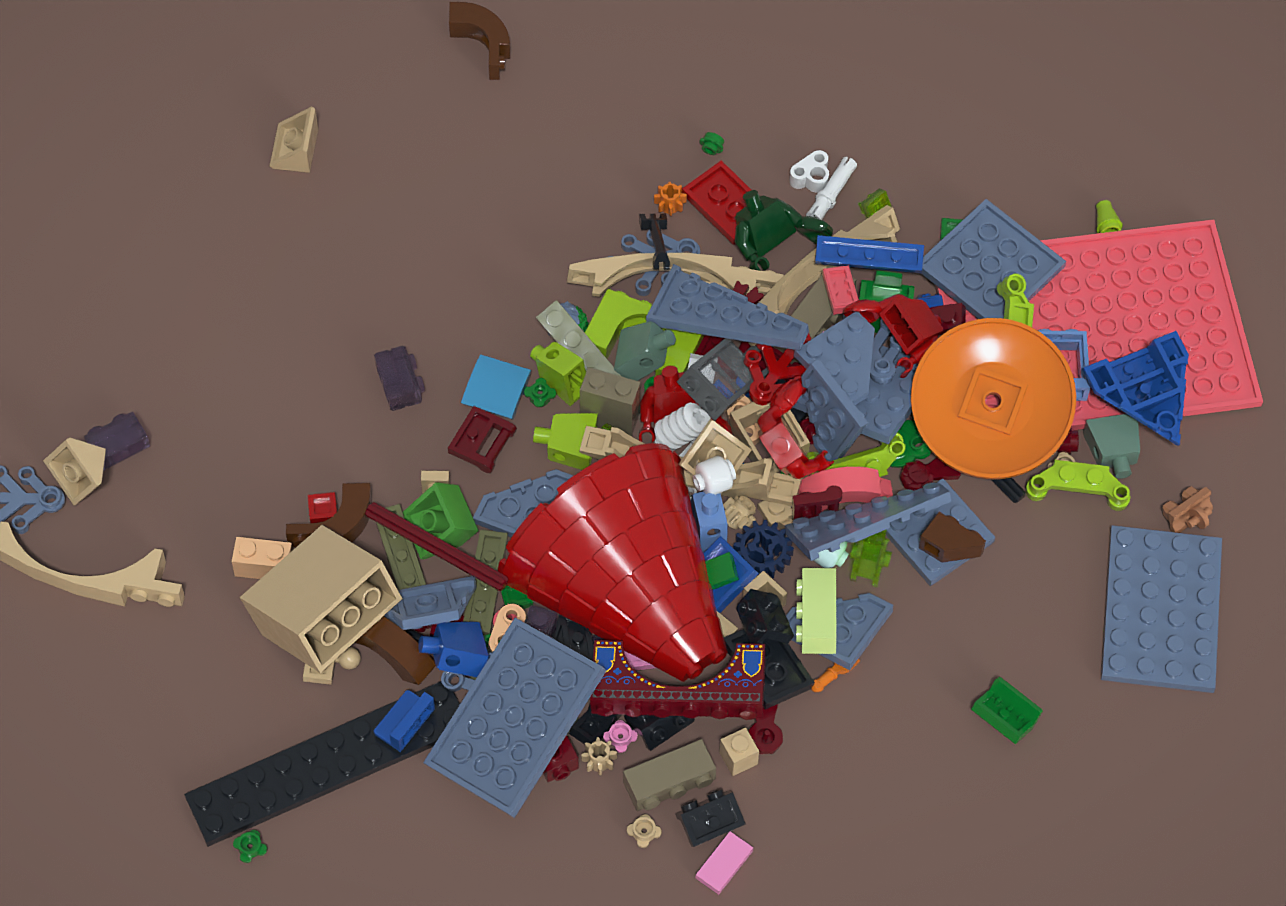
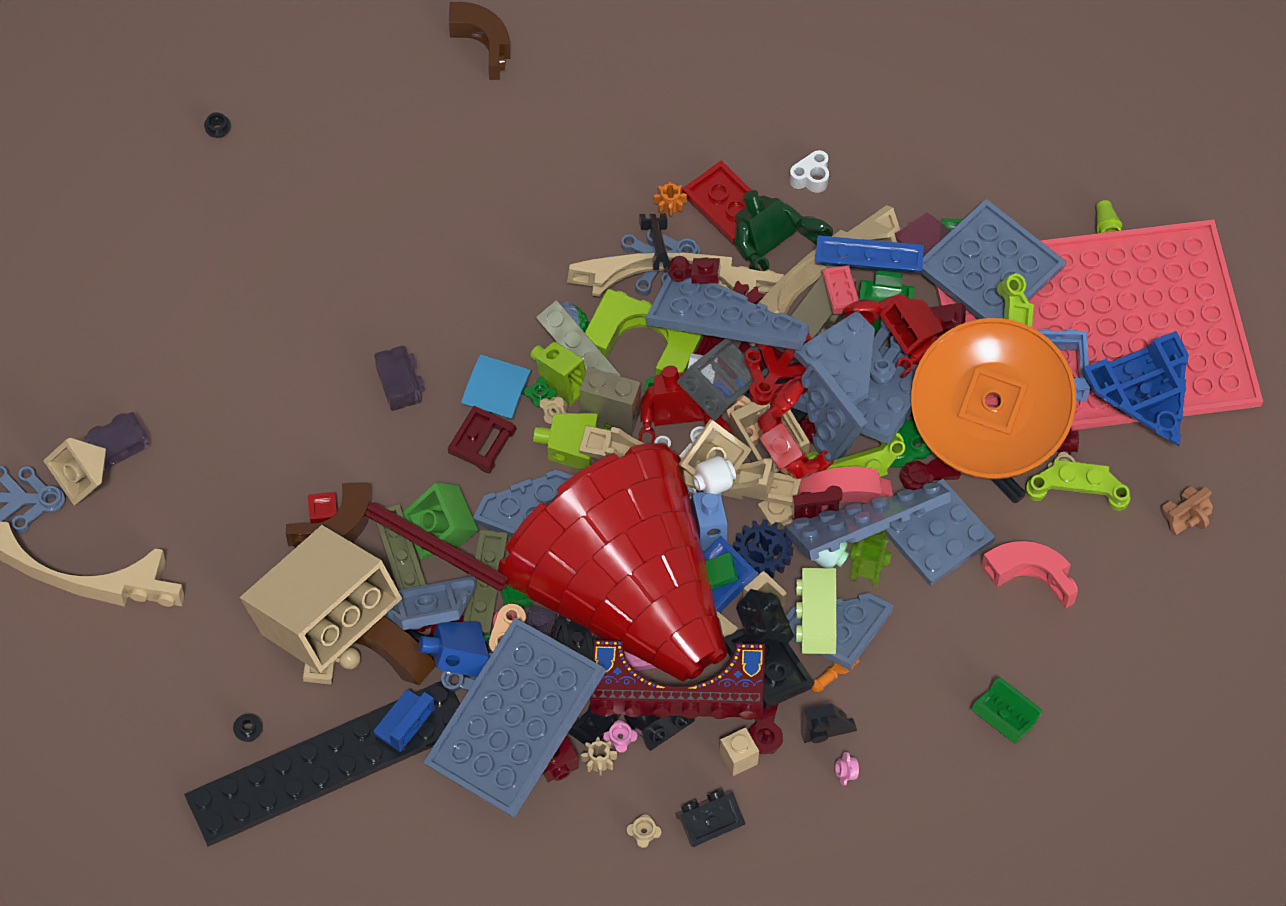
light nougat brick [232,537,293,579] -> none
green plate [233,830,267,863] -> none
tan slope [270,107,318,173] -> none
tan plate [421,471,450,493] -> none
sand green torso [614,321,676,381] -> none
dark tan brick [623,739,716,811] -> none
white piece [654,402,711,452] -> none
bright pink tile [695,831,753,895] -> none
green plate [699,132,724,155] -> none
tan gear [723,495,756,530] -> none
white pin [806,157,857,220] -> none
clear neon green tile [858,188,892,219] -> none
blue tile [917,293,944,308] -> none
reddish brown slope [919,512,986,562] -> none
sand green torso [1083,414,1140,479] -> none
sand blue plate [1101,525,1222,693] -> none
none -> black plate [204,112,230,138]
none -> black plate [233,714,262,742]
none -> tan plate [540,396,568,424]
none -> dark red plate [668,256,721,283]
none -> black wing [801,704,857,743]
none -> bright pink plate [835,752,859,785]
none -> clear pink piece [895,212,952,257]
none -> coral arch [981,541,1078,608]

